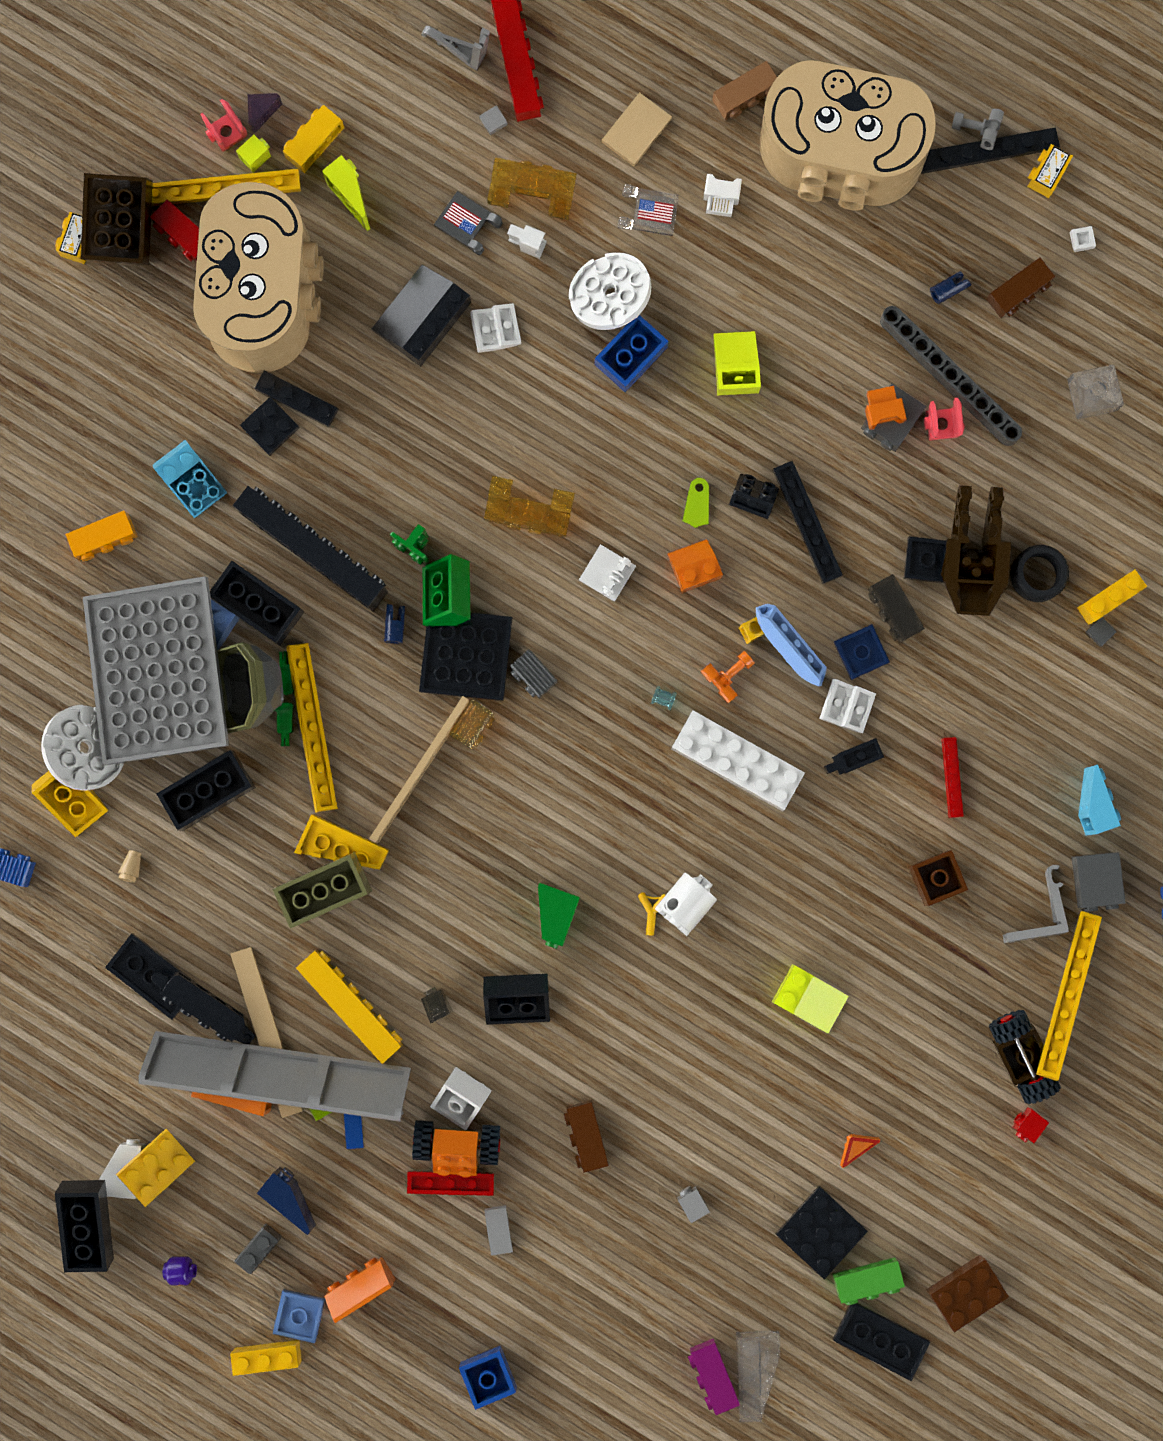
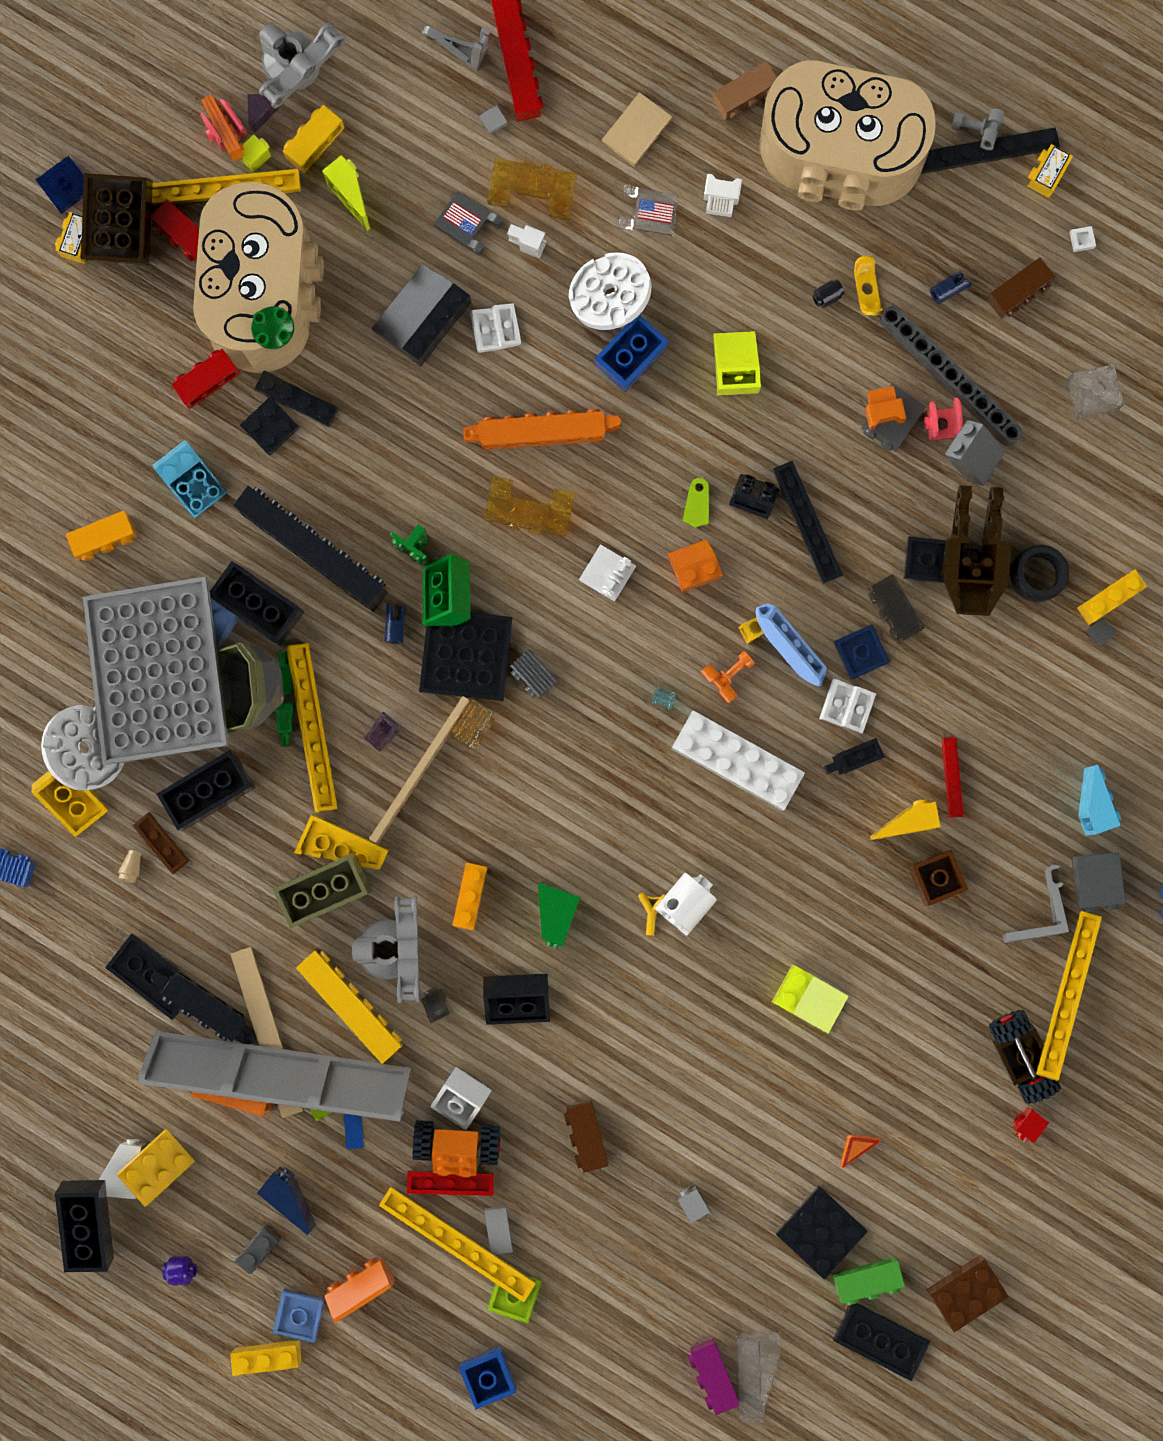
none -> clear blue plate [35,155,84,214]
none -> reddish brown tile [132,812,190,875]
none -> red brick [171,348,241,409]
none -> orange piece [201,94,245,161]
none -> green dish [251,306,294,350]
none -> light grey piece [259,22,346,109]
none -> light grey piece [352,896,420,1003]
none -> slope [364,712,402,752]
none -> yellow plate [379,1186,536,1302]
none -> light orange brick [452,863,488,930]
none -> orange hinge [463,409,622,450]
none -> lime tile [487,1275,542,1323]
none -> black brick [812,279,845,308]
none -> yellow piece [854,255,883,316]
none -> yellow slope [870,799,941,840]
none -> dark grey brick [945,420,1005,486]

